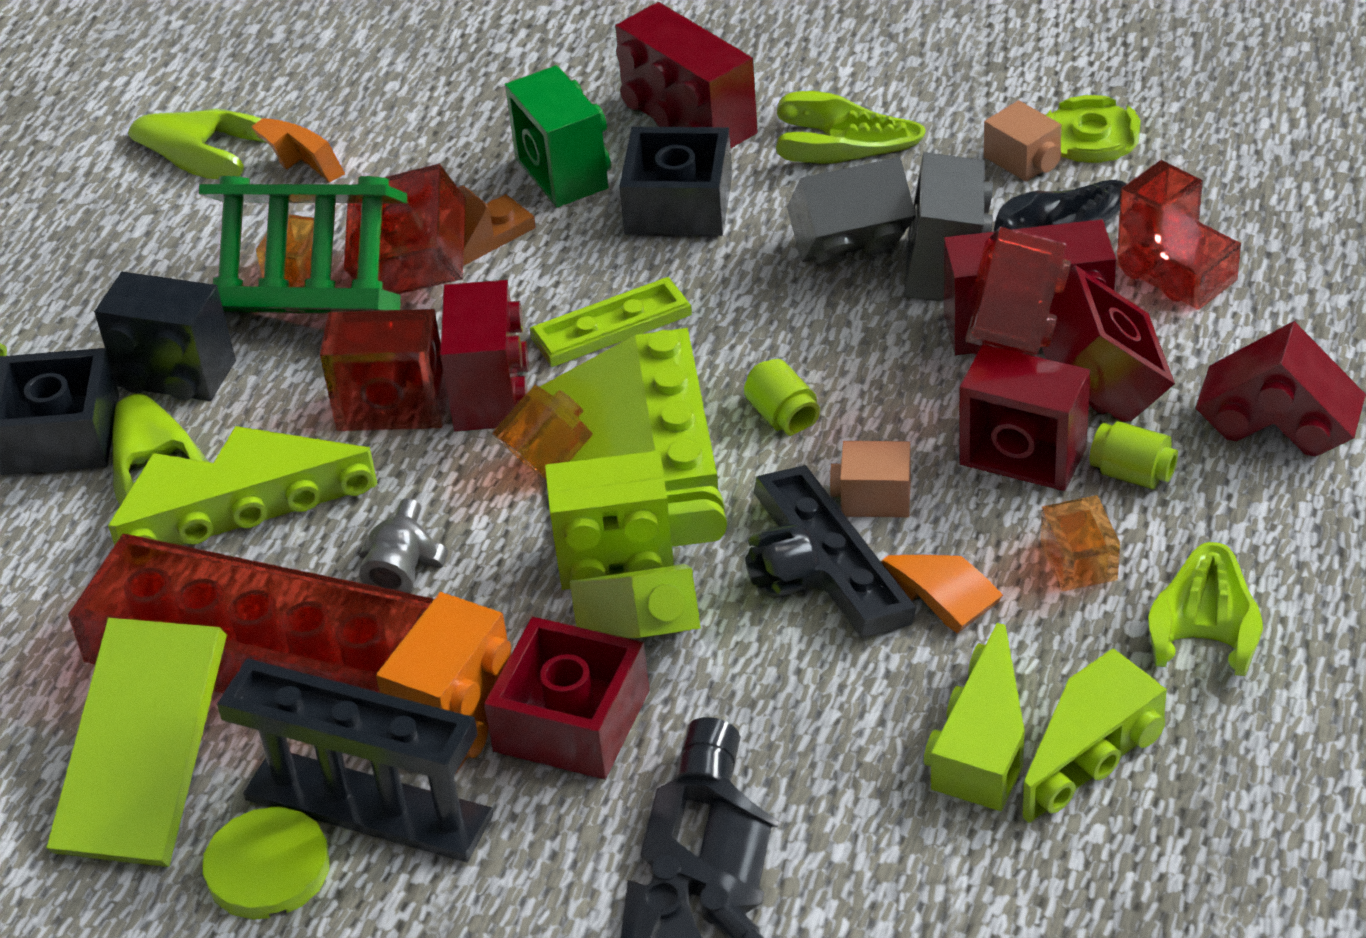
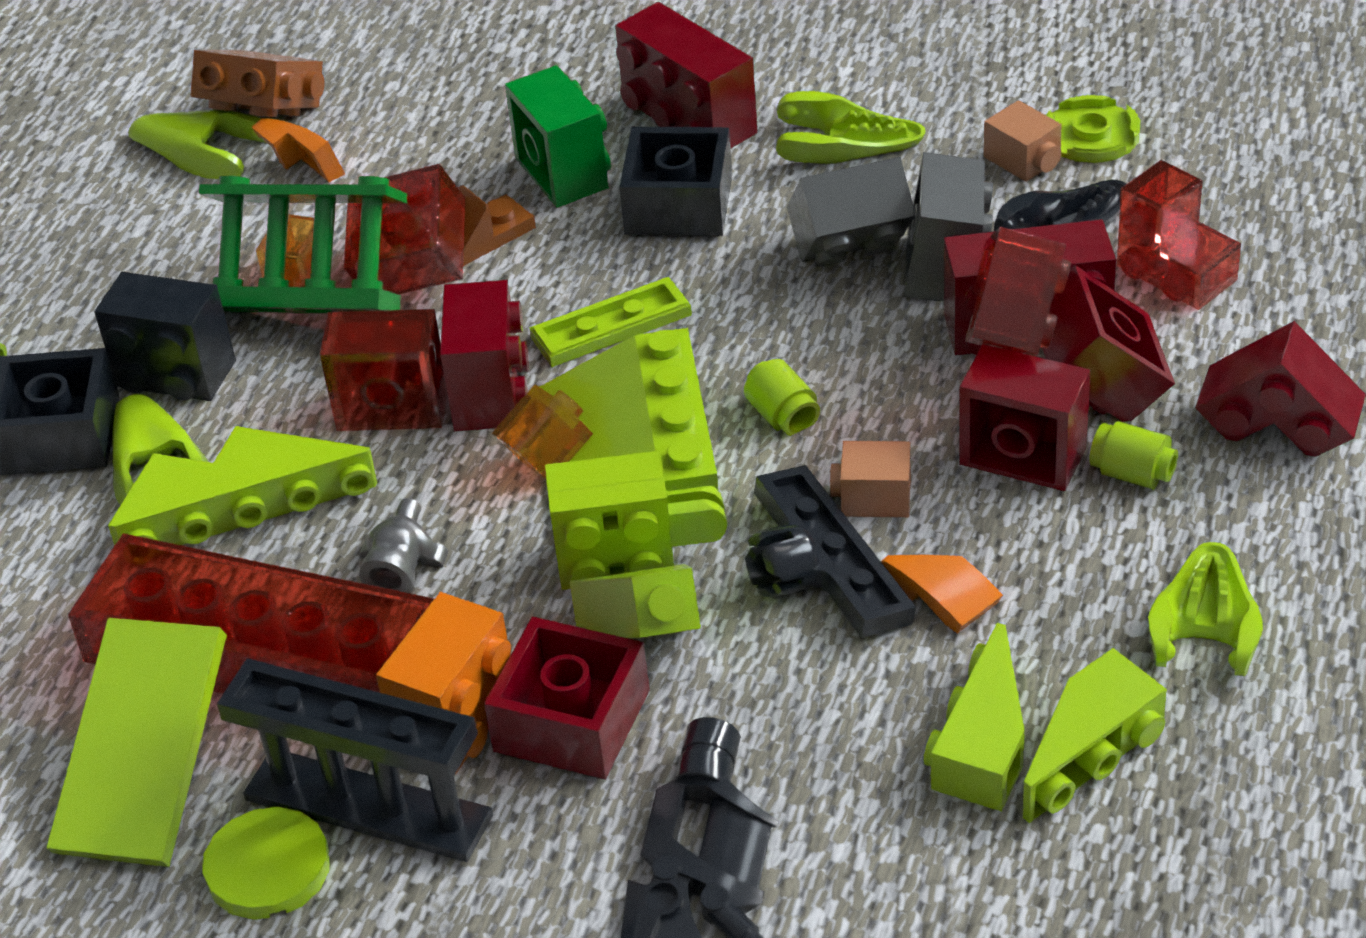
clear orange brick [1040,495,1120,592] -> none
none -> dark orange brick [190,50,325,117]

